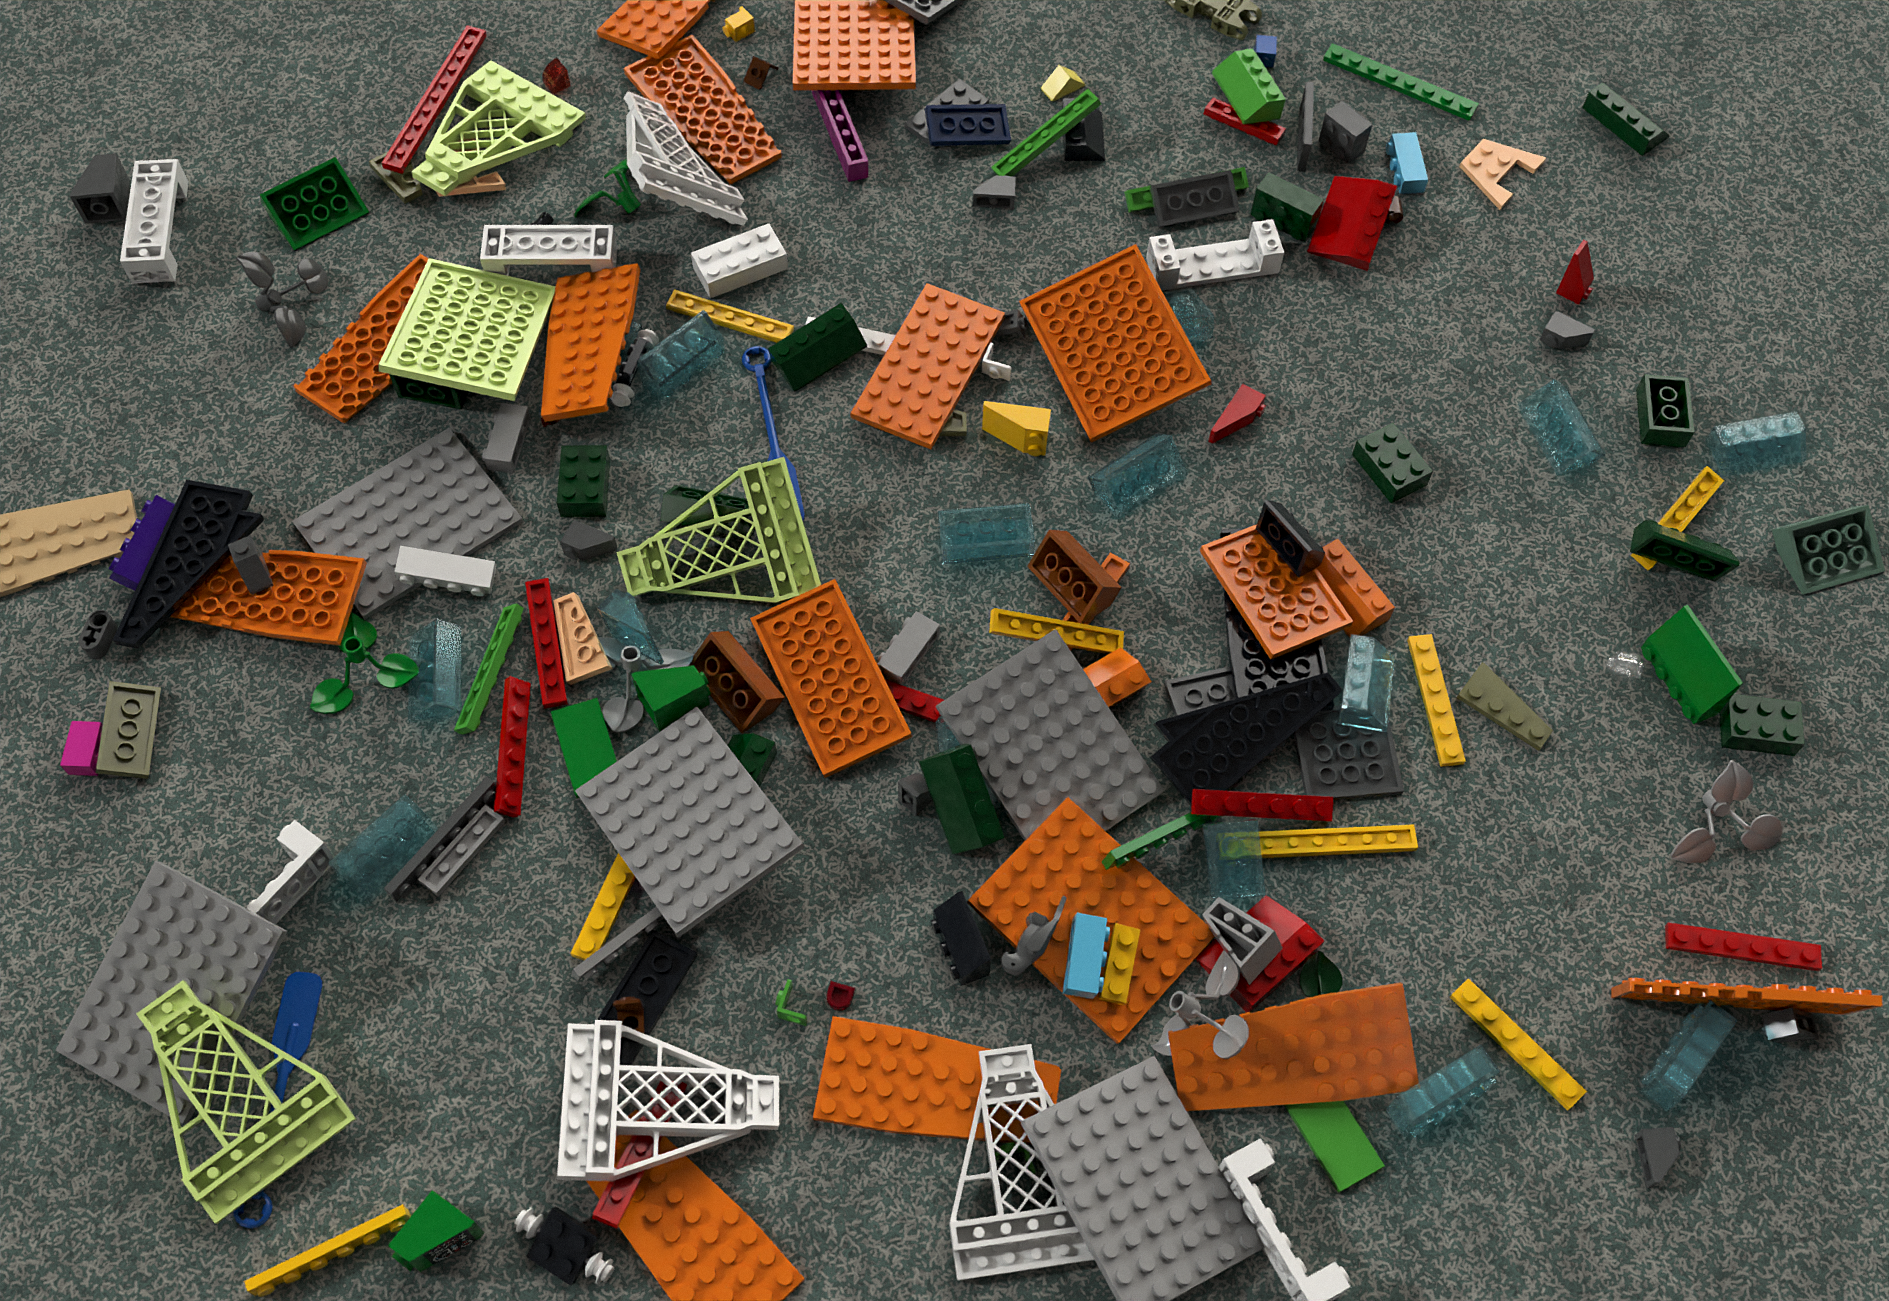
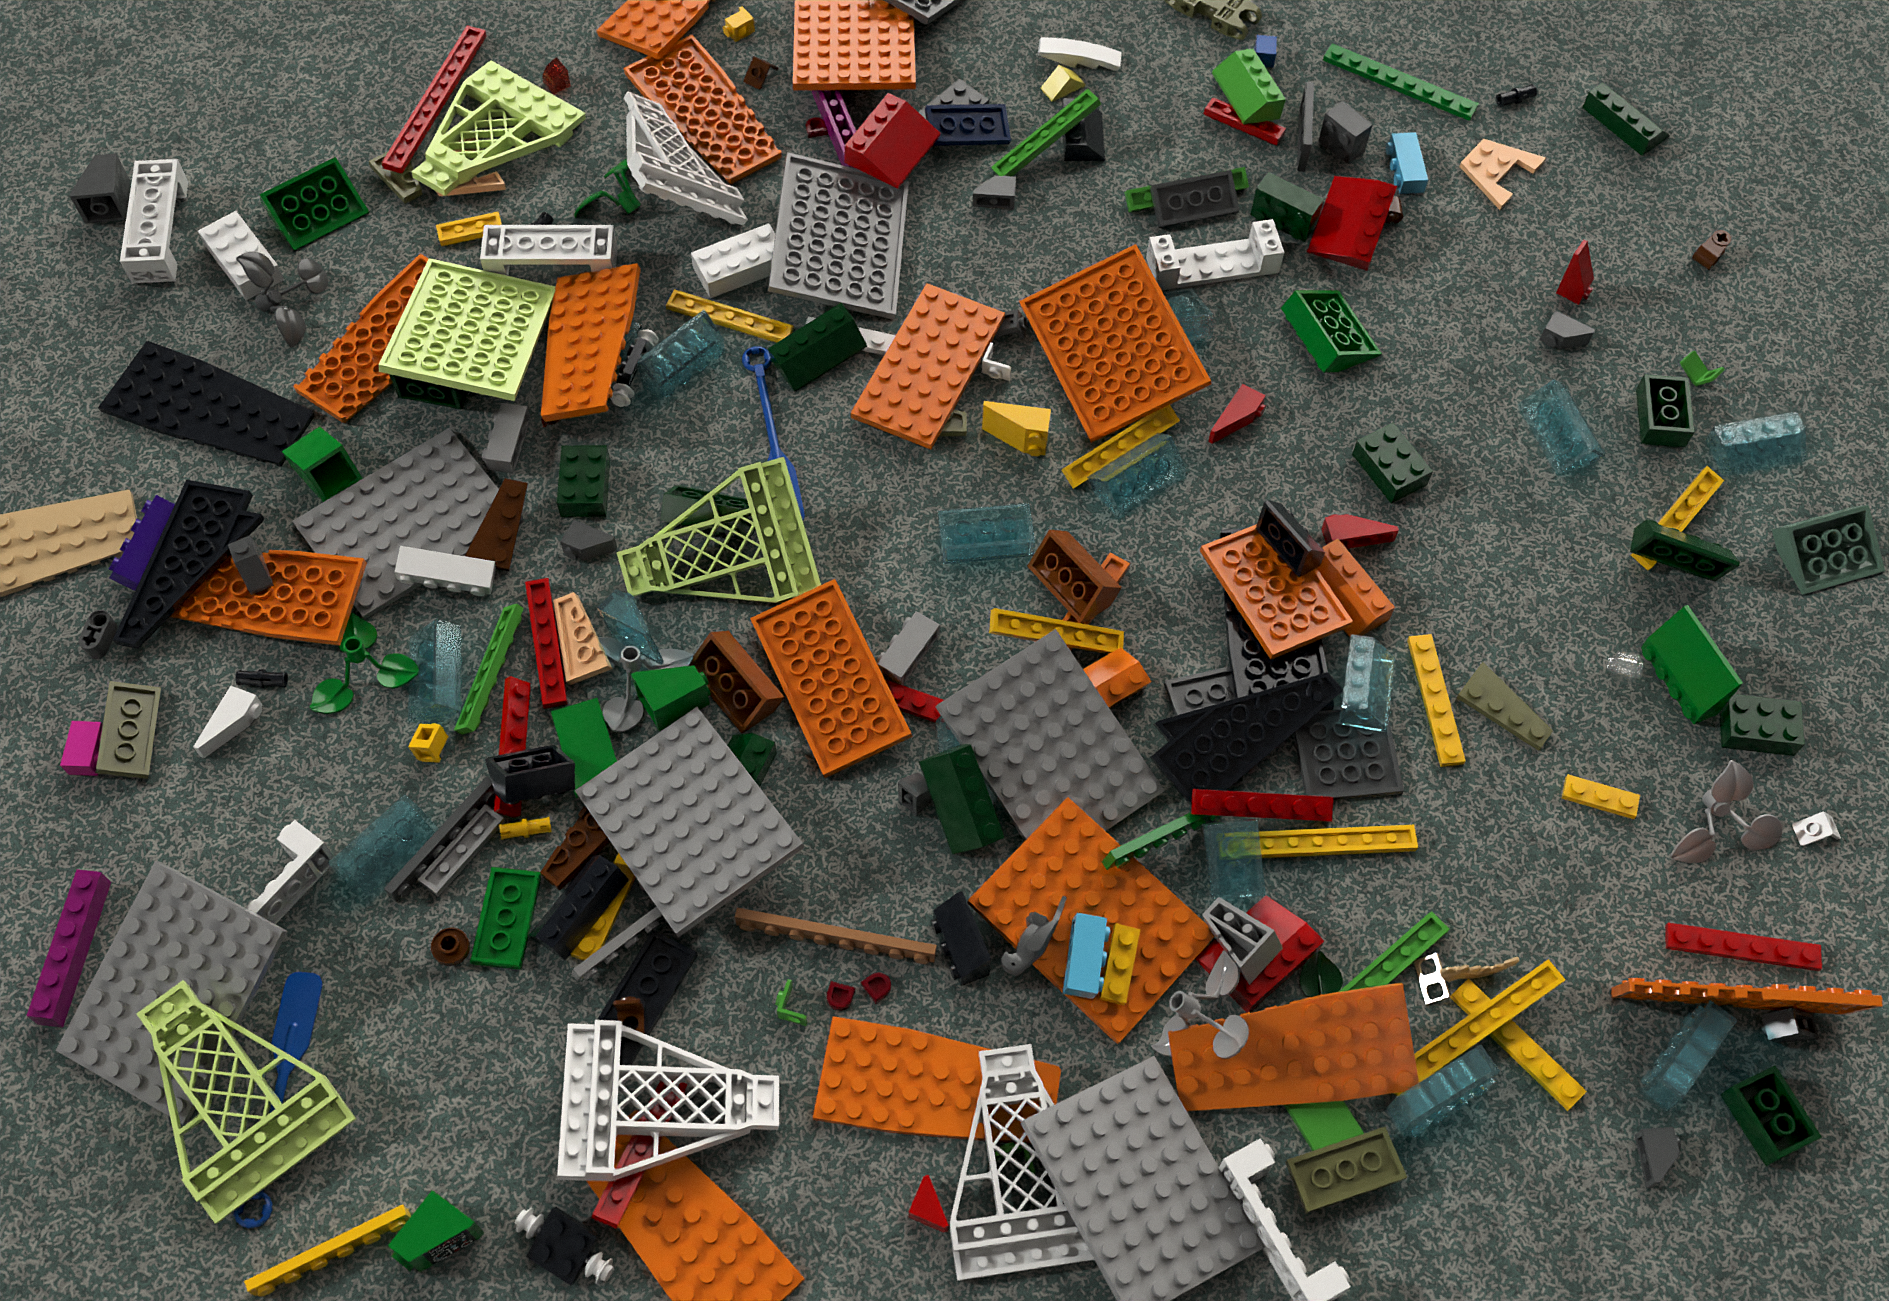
none -> magenta brick [26,869,111,1028]
none -> black wing [98,341,315,467]
none -> white slope [193,686,262,758]
none -> white brick [198,211,284,300]
none -> black pin [235,669,288,688]
none -> green slope [282,426,363,502]
none -> yellow brick [408,723,449,763]
none -> reddish brown plate [431,927,470,966]
none -> yellow plate [436,212,502,246]
none -> reddish brown wing [465,478,528,571]
none -> green tile [470,867,542,970]
none -> black slope [485,745,575,804]
none -> yellow pin [499,817,552,840]
none -> black slope [528,855,629,961]
none -> reddish brown wing [540,806,610,891]
none -> medium nougat plate [735,908,937,964]
none -> light grey plate [768,152,909,319]
none -> dark red tile [806,117,828,138]
none -> red slope [844,93,941,189]
none -> dark red tile [860,972,891,1004]
none -> red slope [908,1174,949,1233]
none -> white slope [1038,37,1121,71]
none -> yellow plate [1061,405,1180,489]
none -> green slope [1281,290,1382,373]
none -> olive plate [1285,1127,1407,1214]
none -> red slope [1321,514,1399,549]
none -> bright green plate [1339,911,1450,992]
none -> yellow plate [1394,959,1565,1099]
none -> tan piece [1414,953,1520,1005]
none -> black pin [1496,84,1537,107]
none -> yellow plate [1561,774,1640,819]
none -> bright green bracket [1680,351,1725,386]
none -> reddish brown piece [1692,230,1732,270]
none -> dark green brick [1721,1065,1822,1166]
none -> white bracket [1792,811,1841,846]

